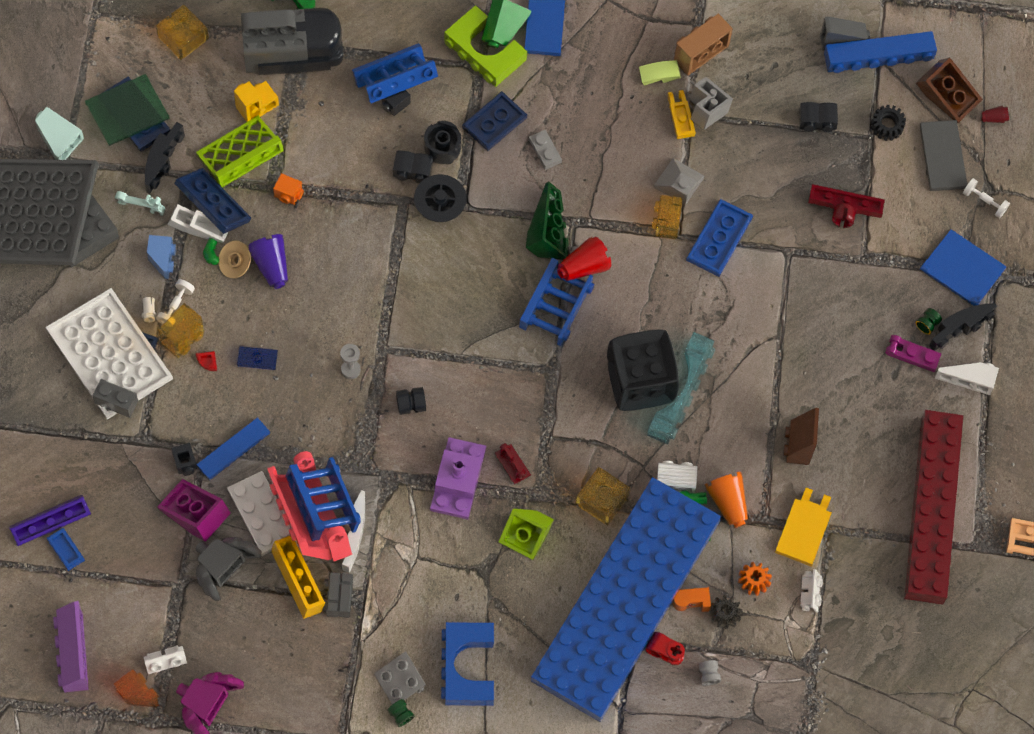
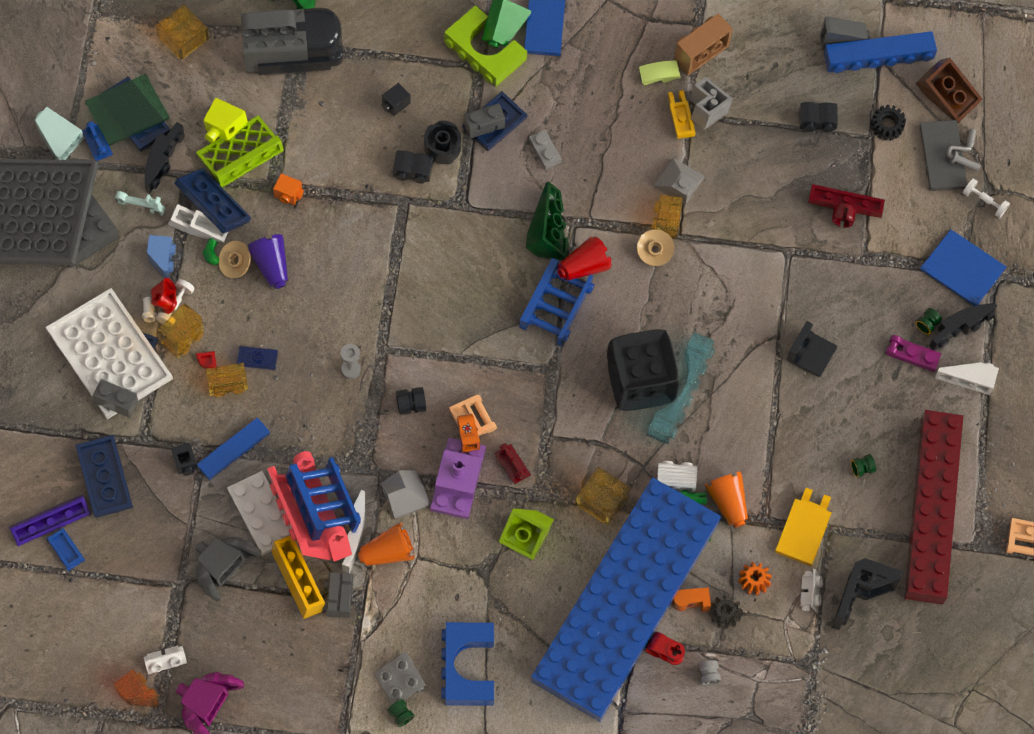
medium lavender slope [53,601,89,693] -> none
magenta slope [157,479,231,542] -> none
yellow brick [234,81,279,122] -> none
blue fence [352,43,438,103] -> none
black wheel [414,174,467,222] -> none
blue tile [686,199,753,277] -> none
reddish brown slope [783,408,819,465] -> none
dark red cone [981,105,1009,123] -> none
none -> dark blue plate [75,435,133,518]
none -> blue hinge [82,121,113,161]
none -> red piece [151,278,177,314]
none -> neon yellow torso [203,98,248,143]
none -> clear yellow brick [206,363,248,397]
none -> orange cone [358,522,415,566]
none -> light grey slope [380,470,431,519]
none -> light nougat plate [449,394,497,436]
none -> orange leg [457,414,480,453]
none -> dark grey brick [464,103,505,138]
none -> tan dish [637,229,675,266]
none -> black bracket [786,321,837,377]
none -> black bracket [832,558,903,630]
none -> dark green wheel [851,454,876,478]
none -> light grey piece [947,129,981,171]

